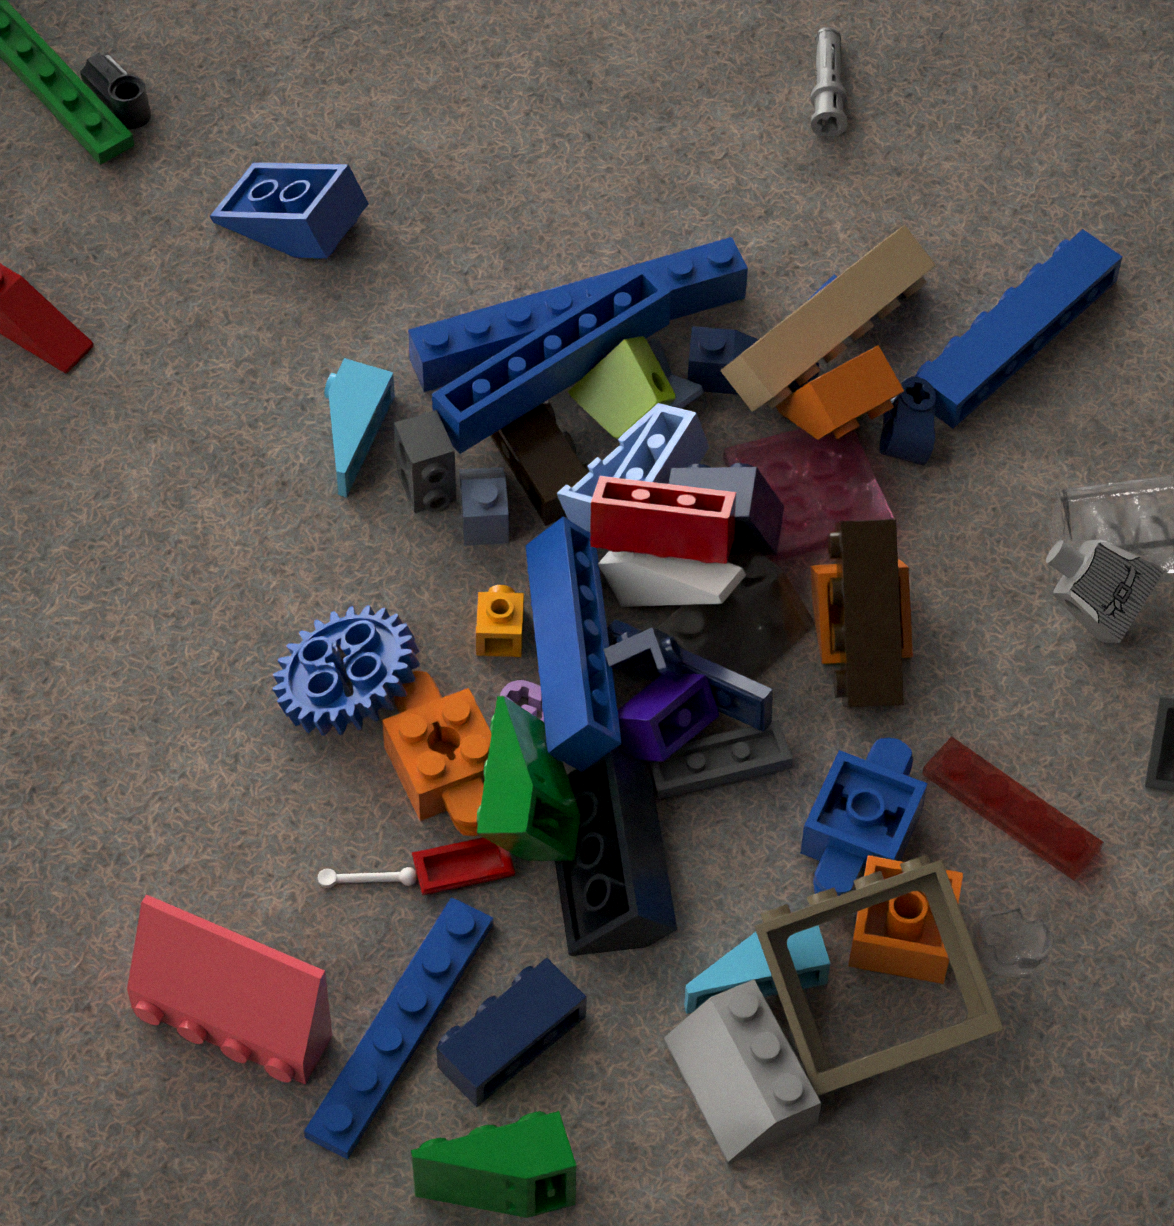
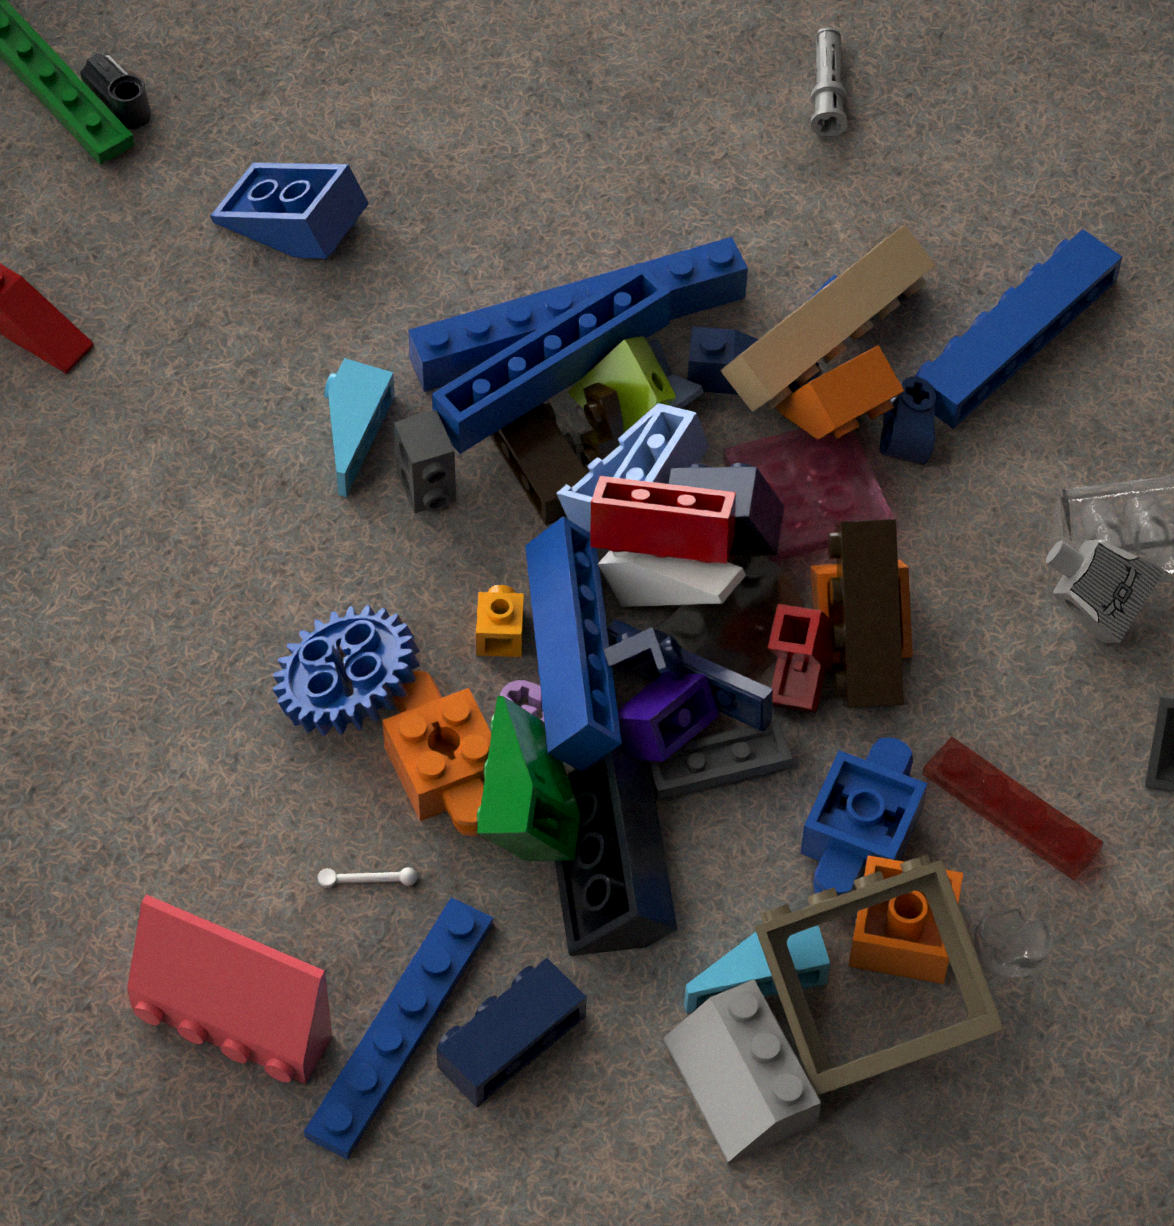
green slope [411,1111,577,1218] -> none
red tile [412,837,515,896] -> none
sand blue slope [459,467,509,546] -> none
none -> dark brown slope [580,382,624,465]
none -> red brick [768,604,834,713]

